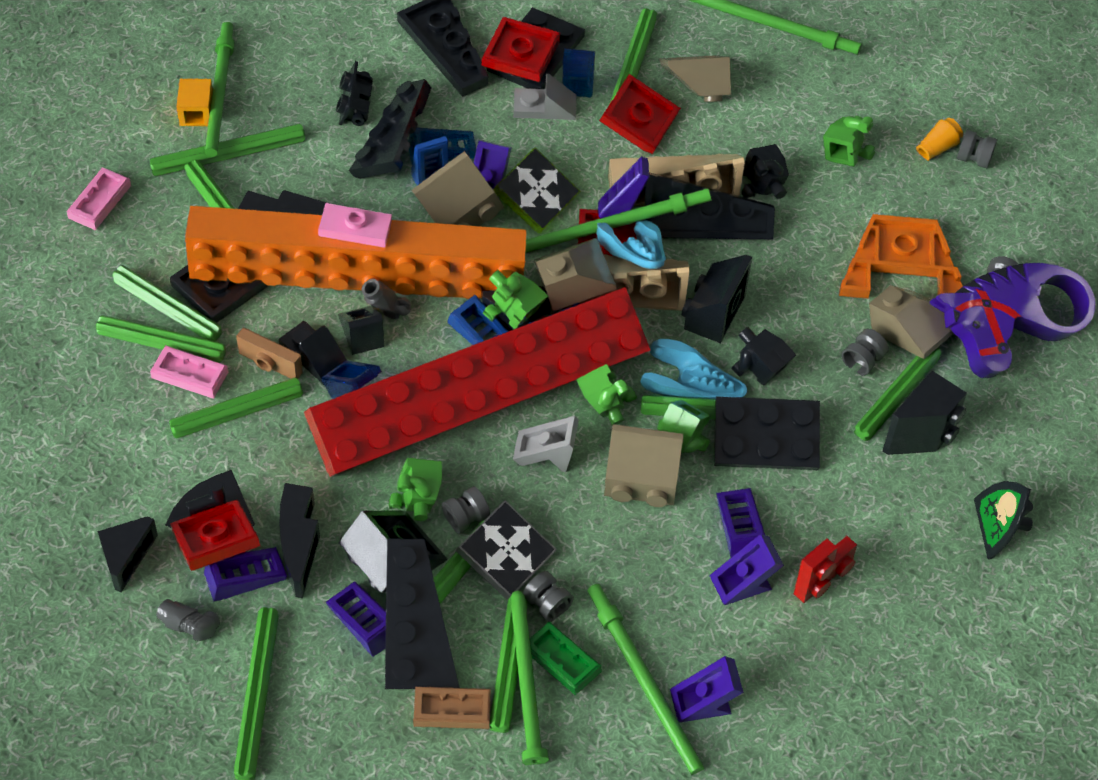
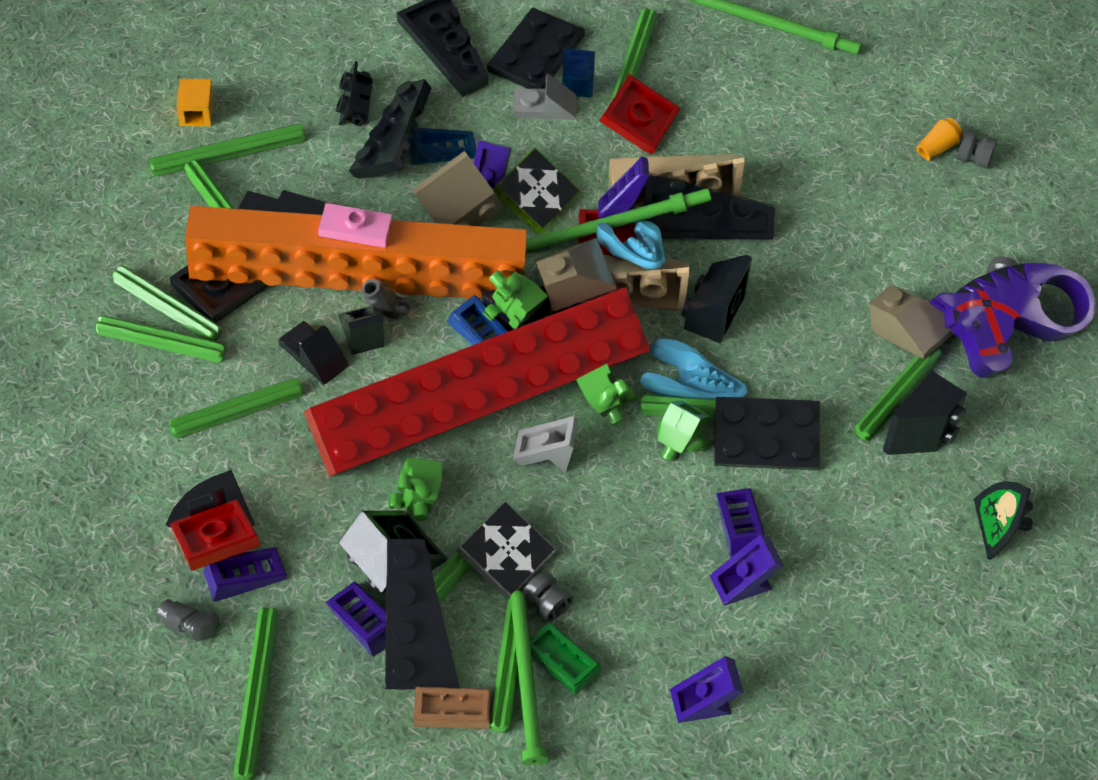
bright pink plate [67,167,131,230] -> none
black slope [97,516,158,592] -> none
bright pink plate [150,345,229,399] -> none
bright green bar [204,22,235,157] -> none
medium nougat plate [236,328,303,379] -> none
black slope [279,483,320,598] -> none
clear blue slope [321,360,382,399] -> none
blue slope [411,136,448,186] -> none
dark grey wheel [442,486,490,534] -> none
red tile [482,17,561,82] -> none
bright green bar [587,584,704,775] -> none
dark tan slope [604,424,684,507] -> none
dark tan slope [660,55,731,102] -> none
black piece [731,327,796,386] -> none
black piece [741,144,789,199] -> none
red plate [793,536,857,603] -> none
bright green piece [823,116,875,167] -> none
orange wing [839,214,963,299] -> none
dark grey wheel [842,329,889,376] -> none

